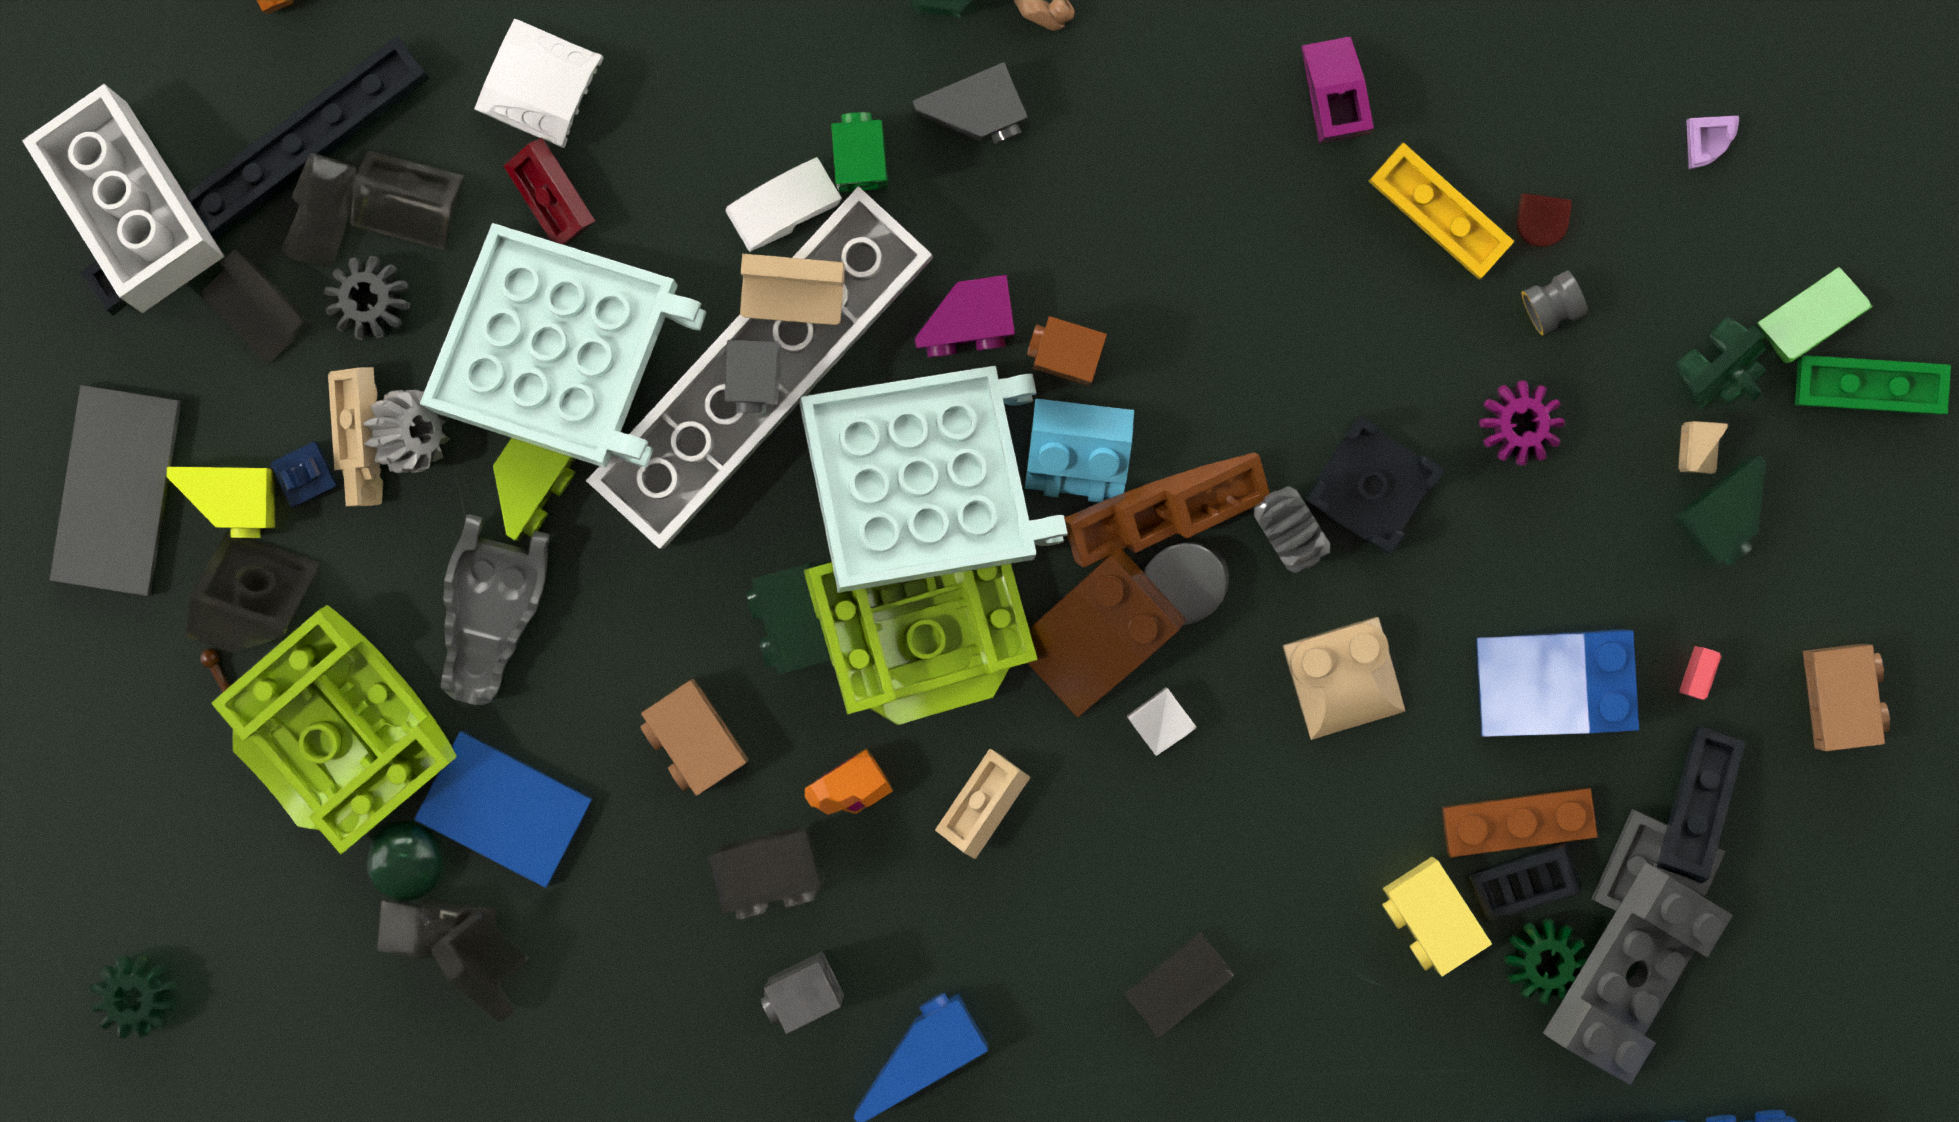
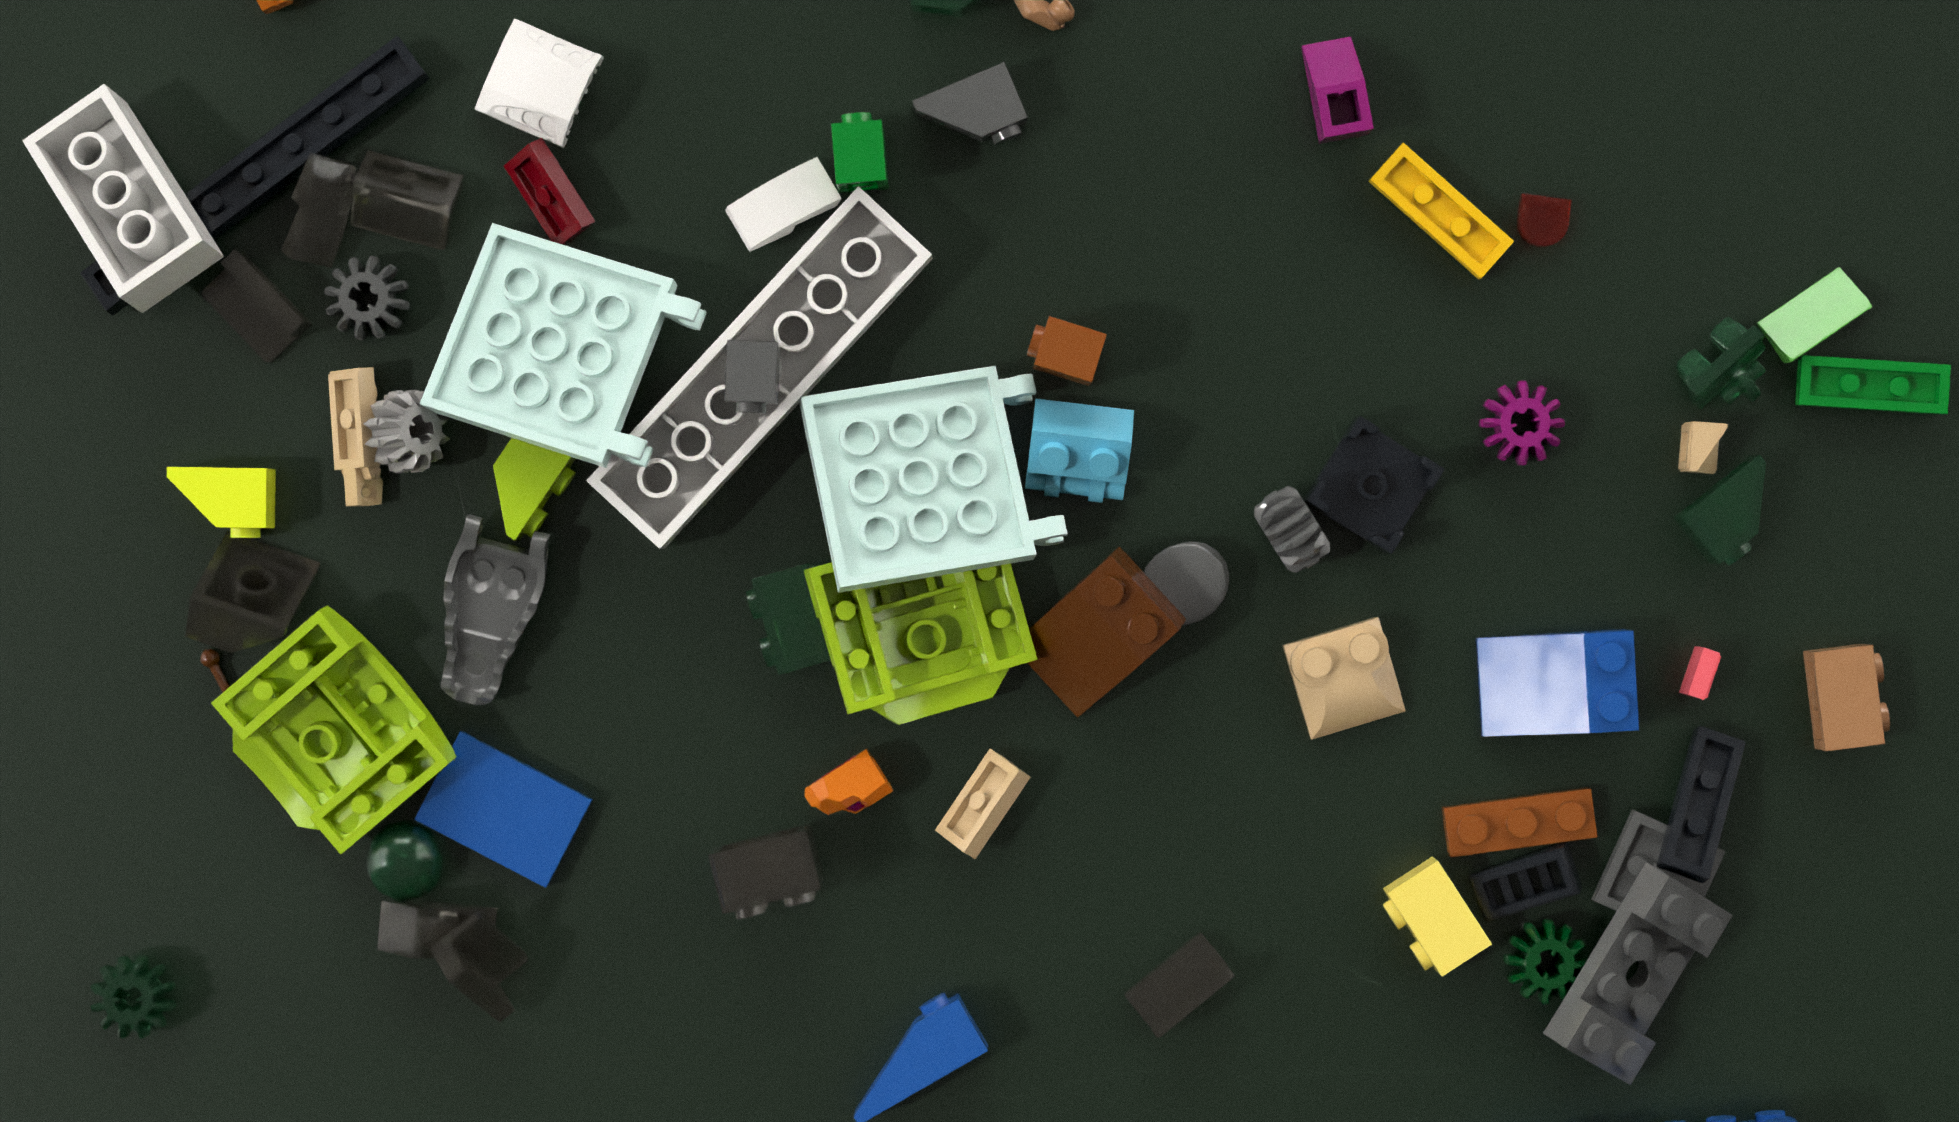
dark grey tile [50,385,182,596] -> none
dark blue tile [270,441,339,508] -> none
medium nougat brick [640,679,749,796] -> none
tan panel [740,254,845,325] -> none
flat silver brick [761,951,844,1034] -> none
magenta slope [915,275,1015,358] -> none
dark orange slope [1064,452,1270,568] -> none
white slope [1127,687,1197,756] -> none
dark grey wheel [1522,271,1588,336] -> none
lavender tile [1686,116,1739,169] -> none

